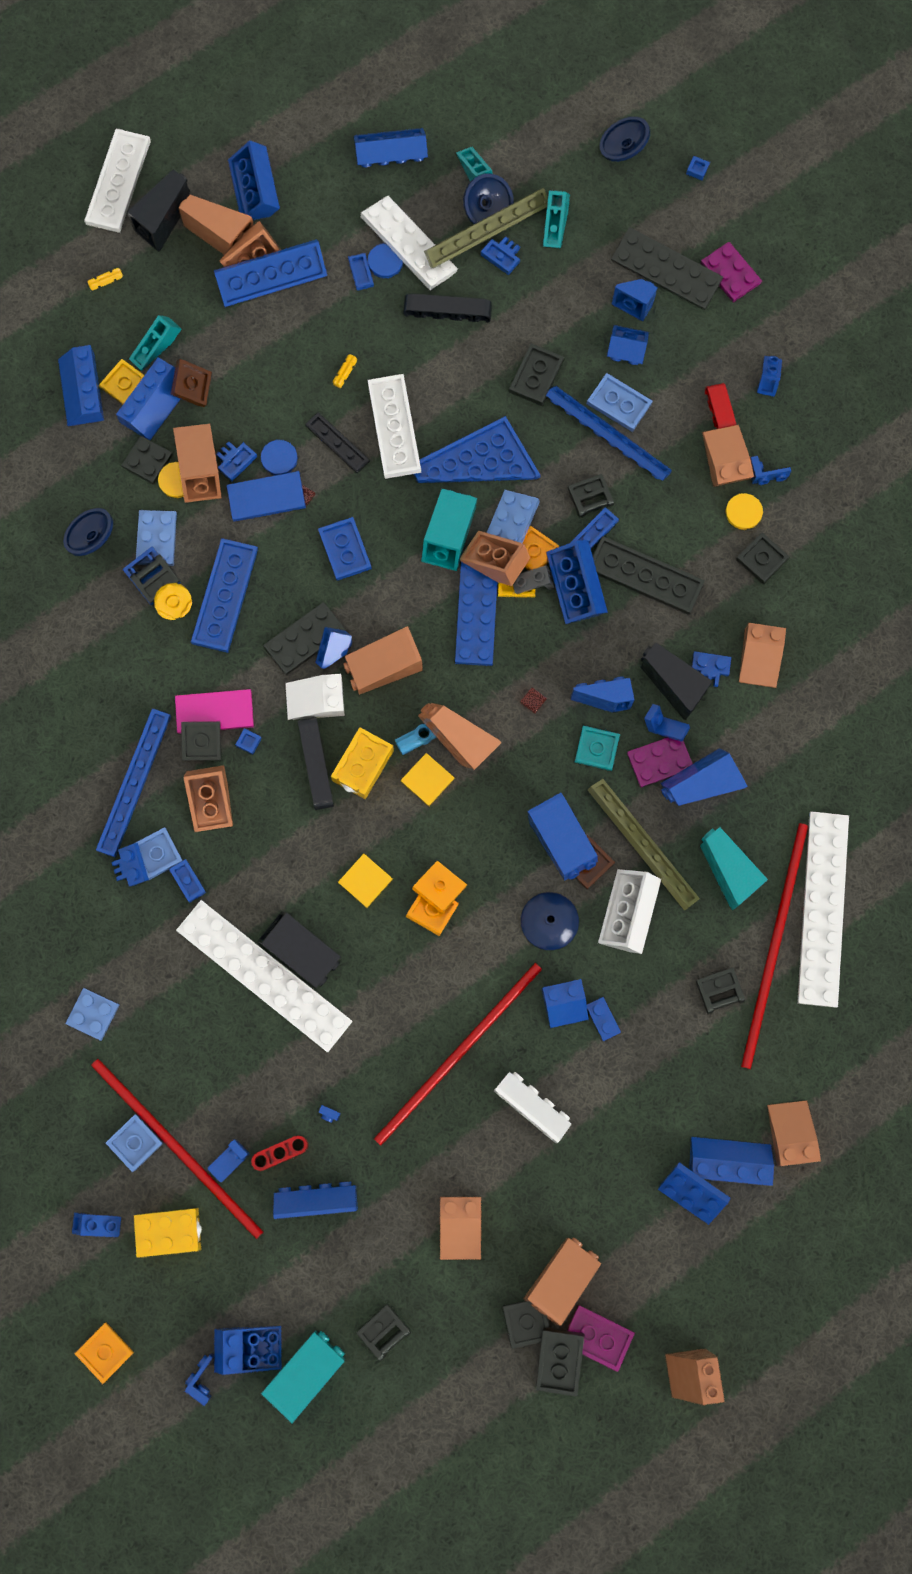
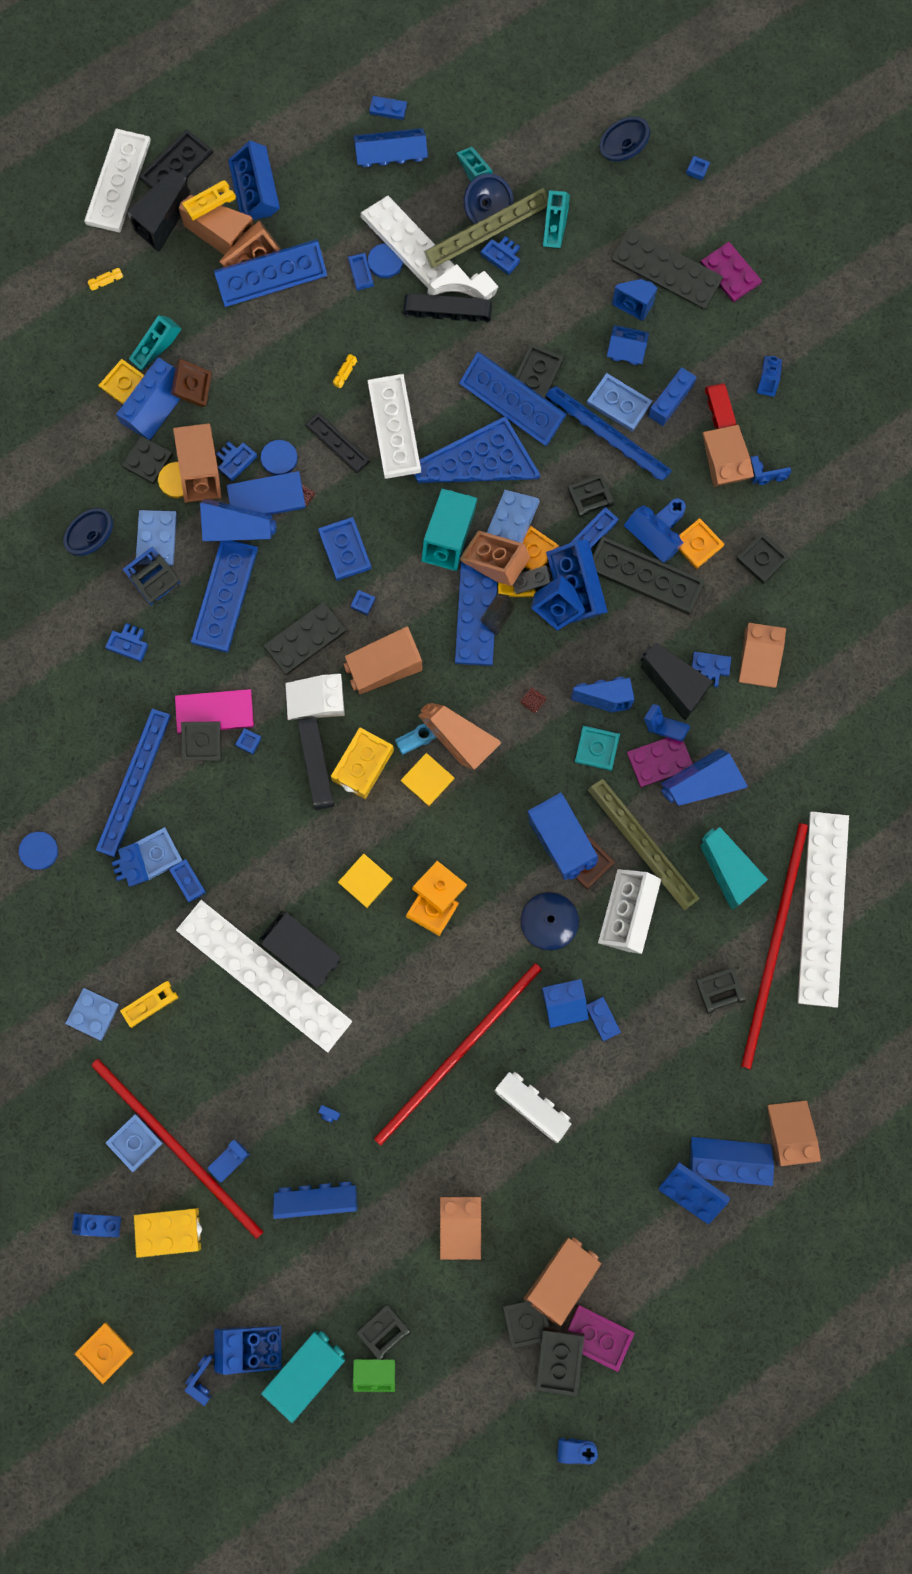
blue slope [58,345,104,426] -> none
yellow tile [154,583,192,620] -> none
nougat slope [183,765,233,832] -> none
red beam [251,1136,308,1171] -> none
slope [316,627,352,669] -> none
nougat slope [665,1349,725,1405] -> none
yellow tile [725,494,763,530] -> none
none -> blue tile [19,832,58,870]
none -> blue hinge [105,623,149,662]
none -> yellow plate [120,981,179,1028]
none -> black tile [139,130,213,189]
none -> yellow plate [182,181,236,221]
none -> blue slope [200,499,277,541]
none -> blue plate [350,590,376,616]
none -> bright green panel [353,1360,395,1392]
none -> blue plate [369,96,407,120]
none -> white arch [427,264,498,300]
none -> blue plate [459,352,567,446]
none -> clear smoke slope [480,594,515,635]
none -> blue slope [531,575,585,631]
none -> blue piece [557,1438,598,1464]
none -> blue brick [624,505,684,563]
none -> blue brick [648,367,697,426]
none -> blue piece [656,499,686,528]
none -> light orange plate [679,518,725,569]

